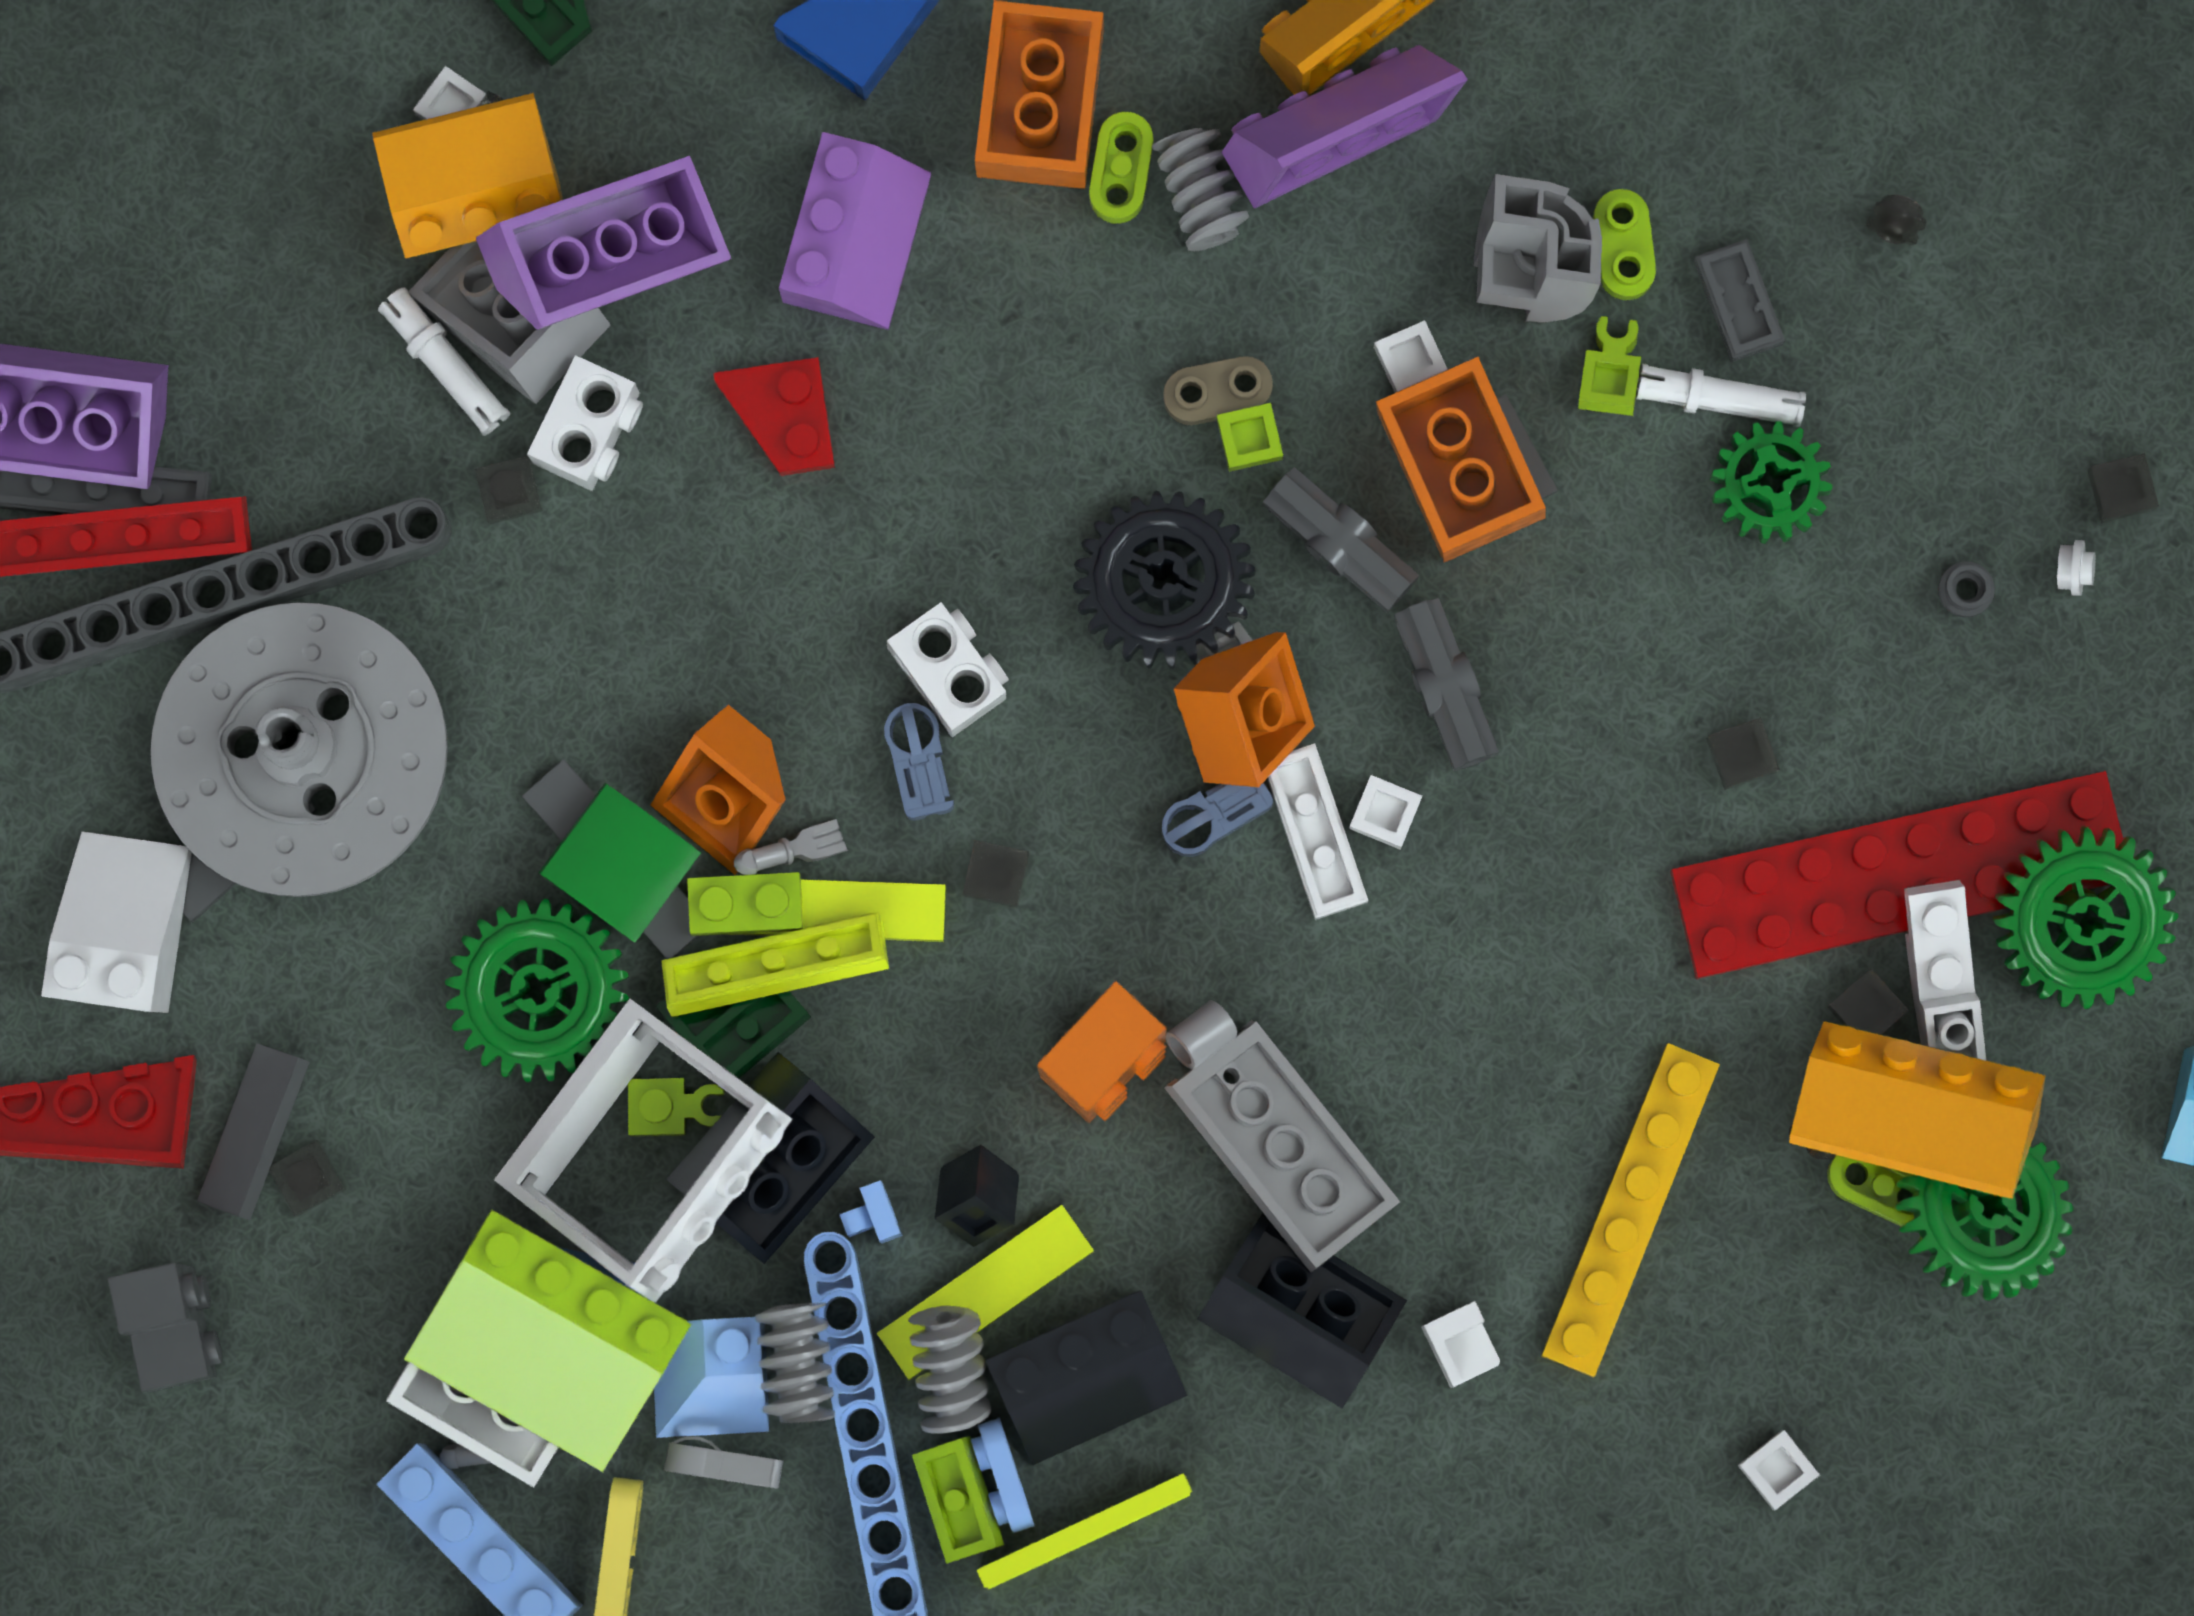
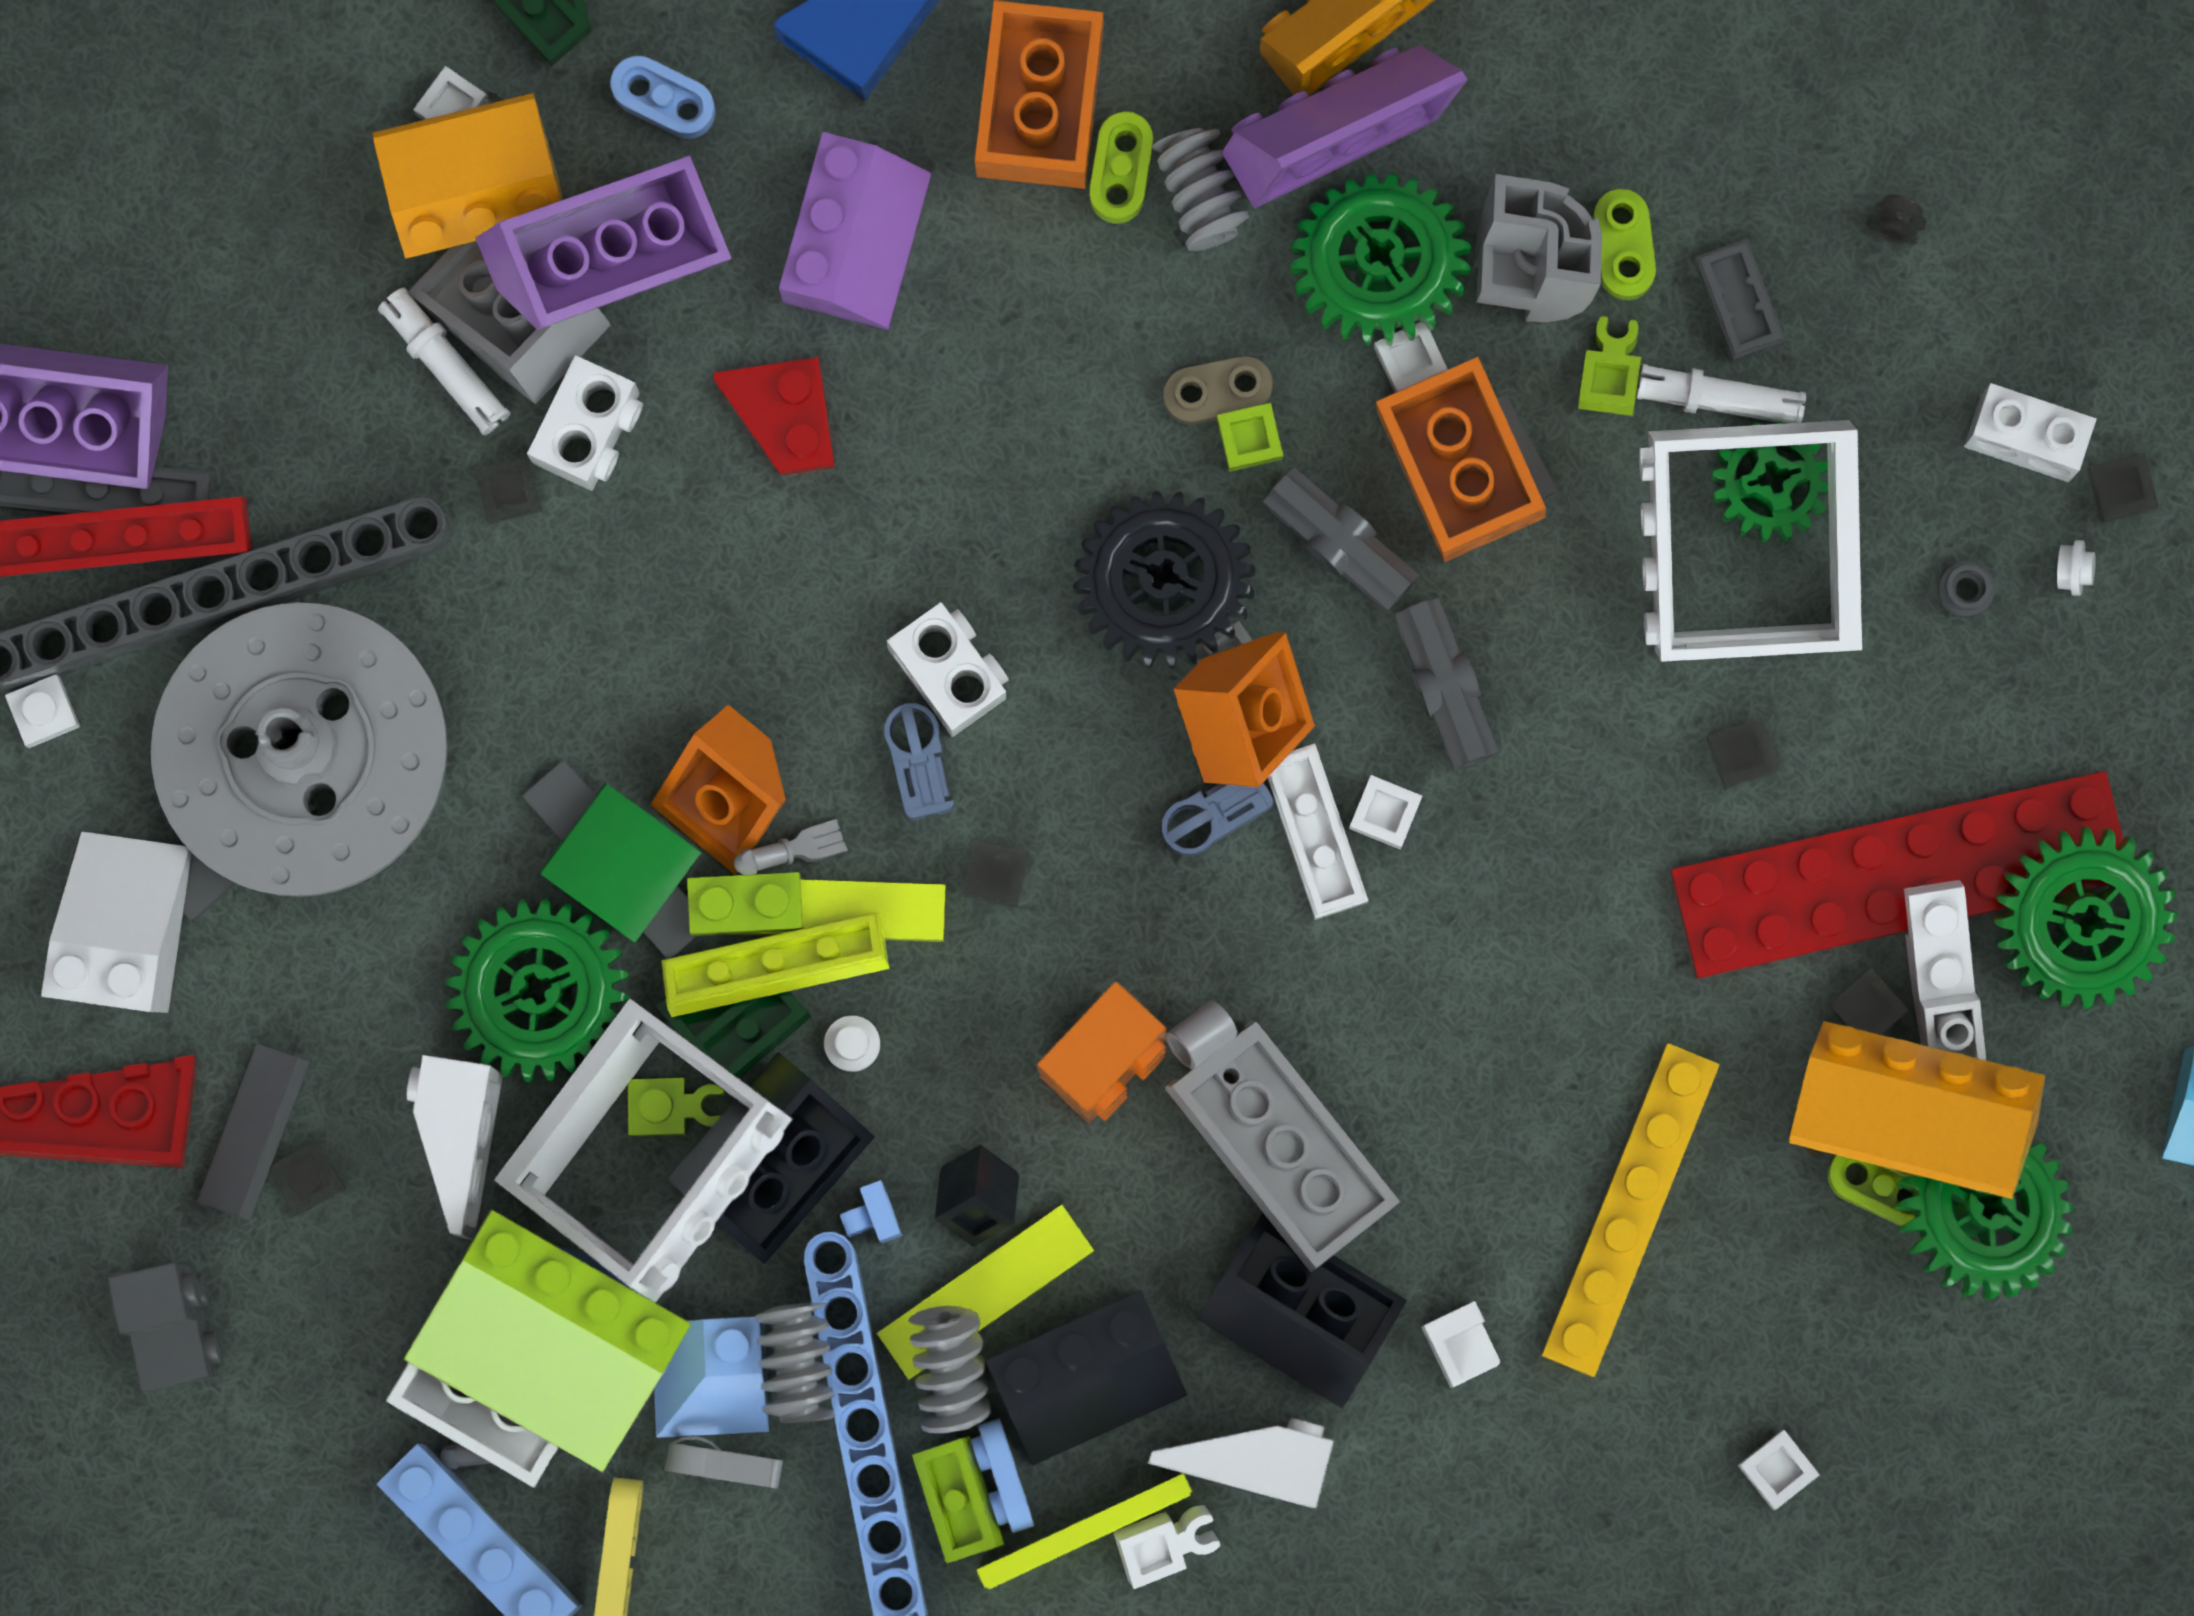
none -> white plate [5,674,80,748]
none -> white slope [407,1055,503,1240]
none -> light blue plate [610,56,716,139]
none -> white plate [824,1016,881,1072]
none -> white plate [1113,1505,1221,1589]
none -> white slope [1149,1418,1333,1508]
none -> green gear [1289,173,1471,346]
none -> white window [1639,420,1862,662]
none -> white brick [1964,383,2096,482]

